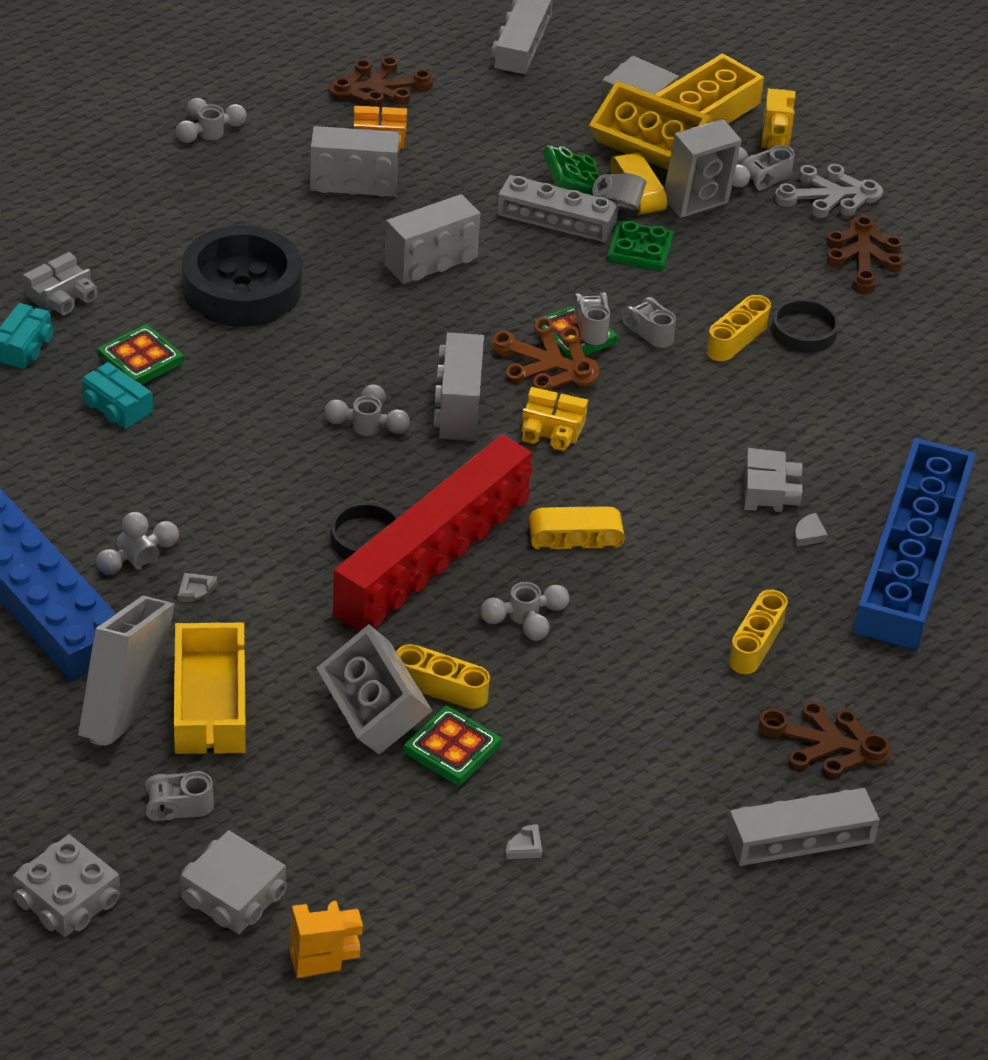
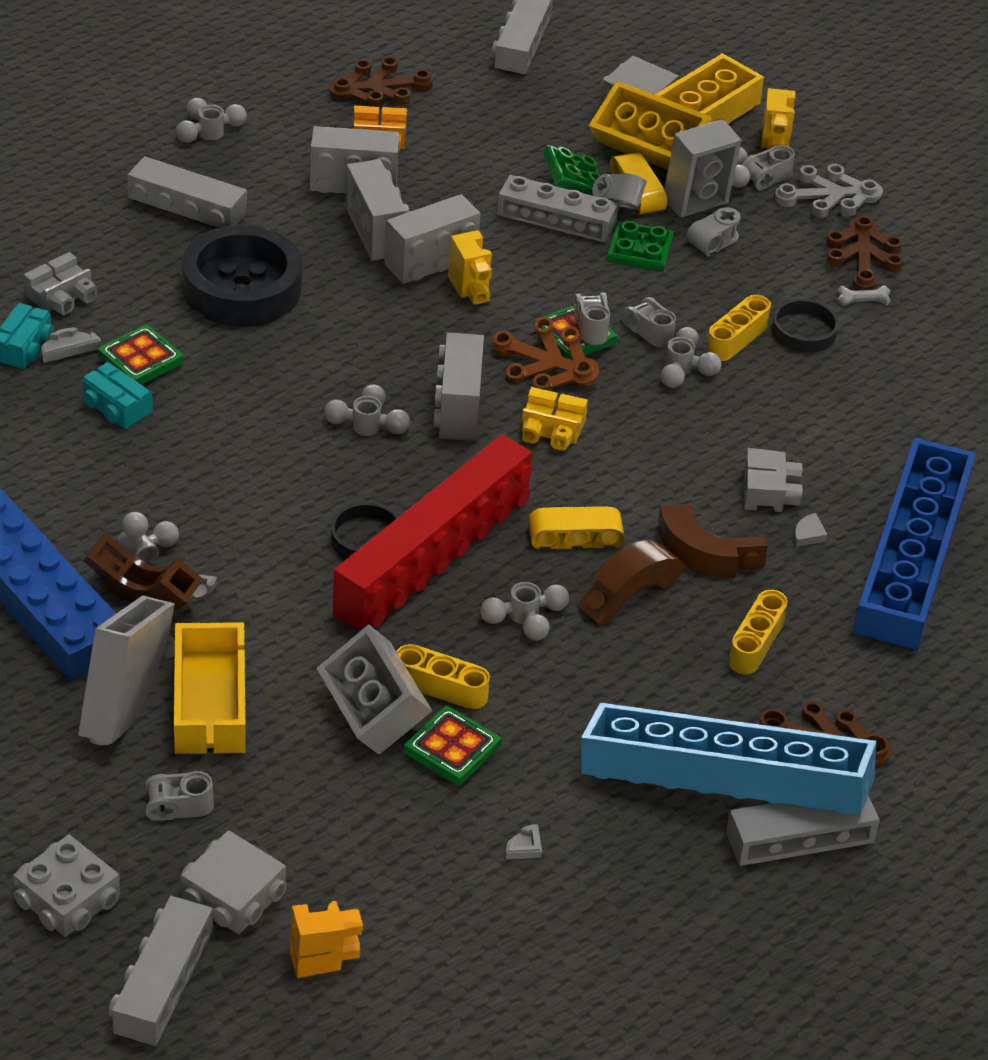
none -> light grey plate [41,327,102,363]
none -> reddish brown arch [83,533,204,611]
none -> light grey brick [108,896,213,1046]
none -> light grey brick [127,156,247,228]
none -> light grey brick [346,159,410,261]
none -> yellow hips [448,230,492,305]
none -> reddish brown arch [577,540,687,626]
none -> dark azure brick [581,703,876,815]
none -> reddish brown arch [657,504,768,578]
none -> light grey piece [660,327,721,388]
none -> light grey piece [686,207,741,256]
none -> light grey piece [837,285,891,306]

